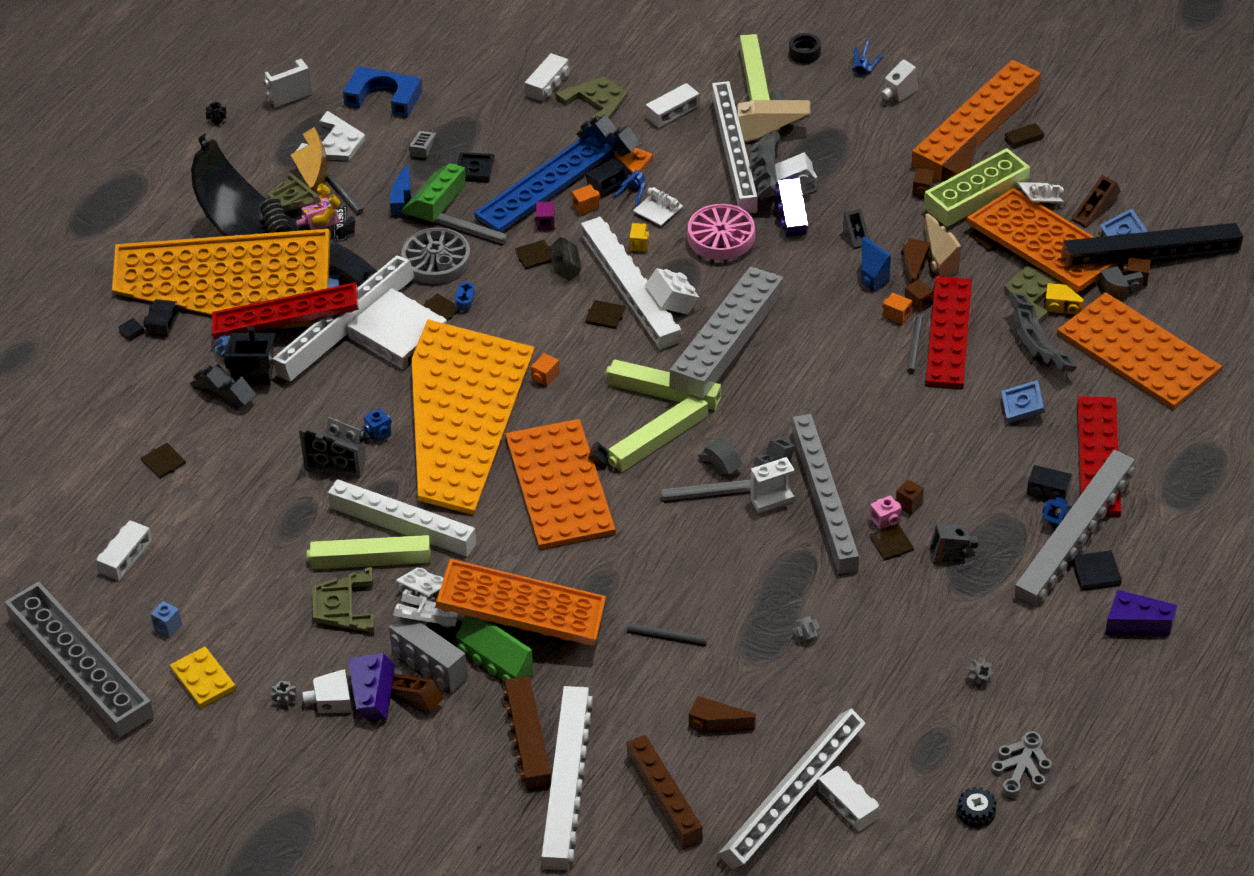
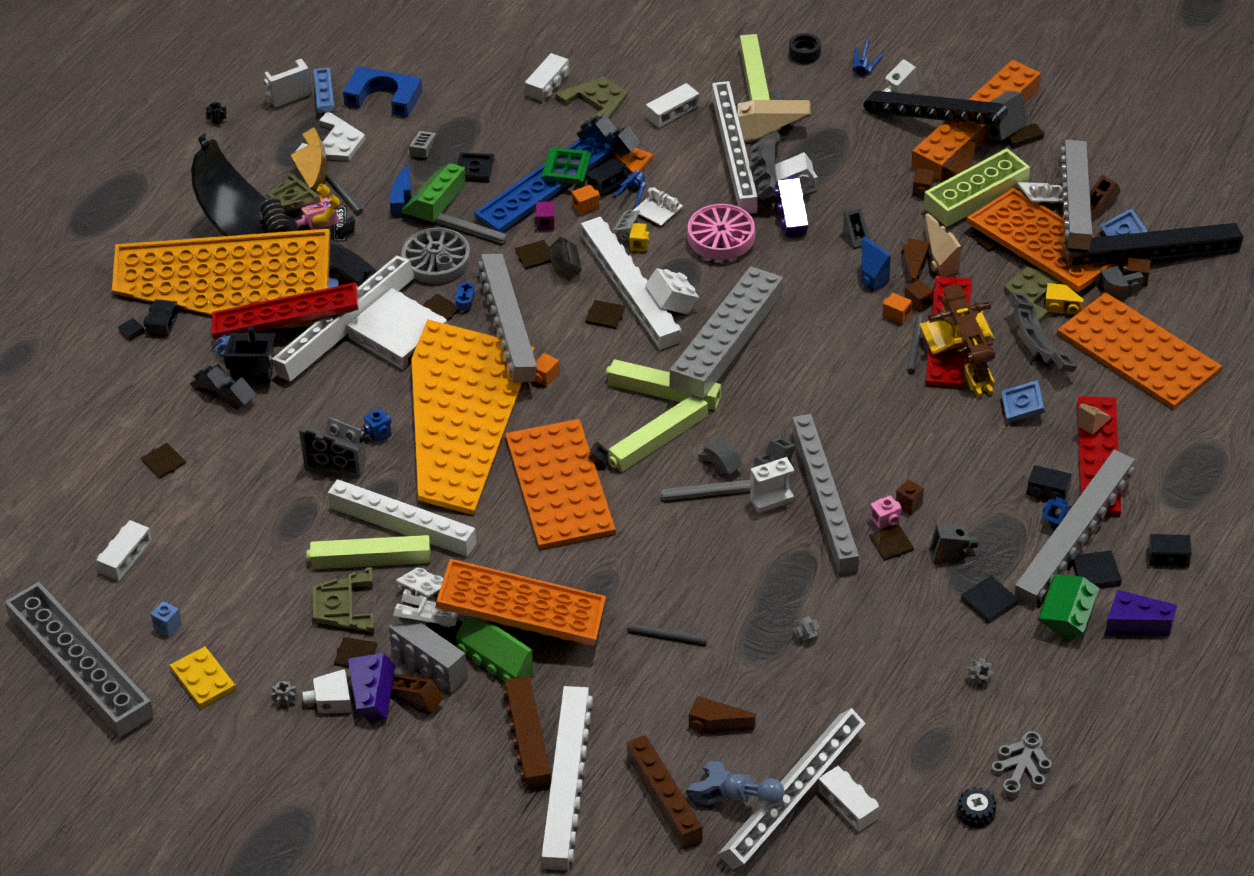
none -> medium blue tile [313,68,335,113]
none -> dark brown piece [334,637,378,667]
none -> light grey brick [477,254,537,382]
none -> green piece [541,147,592,185]
none -> light grey hinge [613,210,640,240]
none -> sand blue piece [686,761,785,806]
none -> black beam [863,91,1008,126]
none -> piece [919,284,996,399]
none -> black tile [961,575,1019,623]
none -> dark grey brick [986,91,1027,140]
none -> green slope [1037,574,1099,642]
none -> light grey brick [1060,139,1092,250]
none -> tan slope [1077,403,1111,435]
none -> black brick [1148,534,1192,566]

